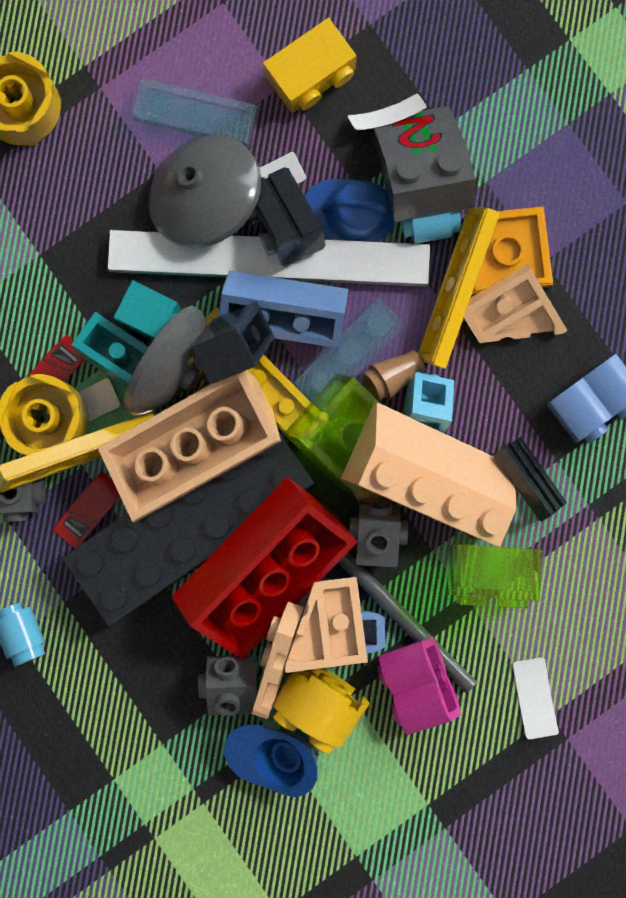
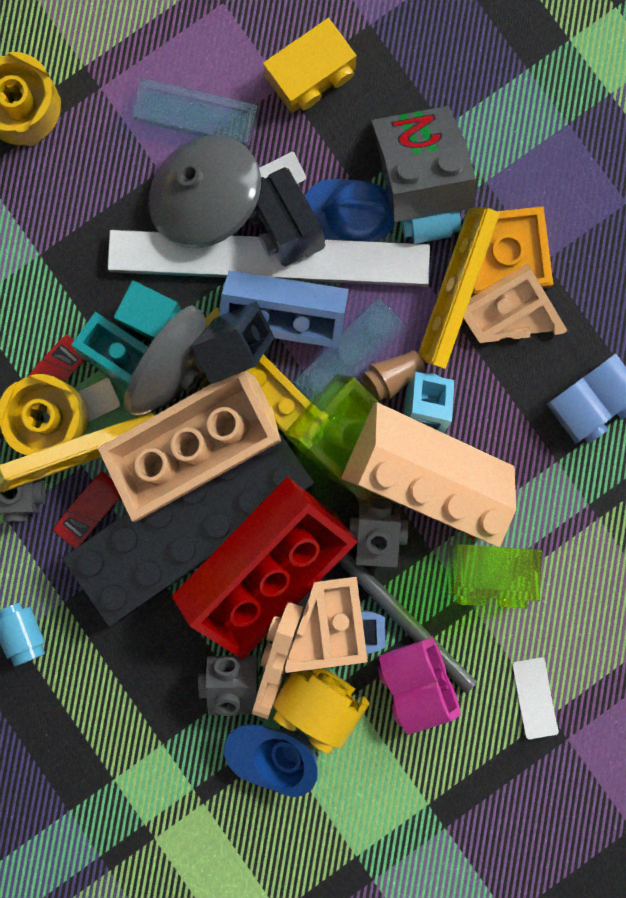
white sticker [348,94,427,130] -> none
black tile [494,436,567,522] -> none

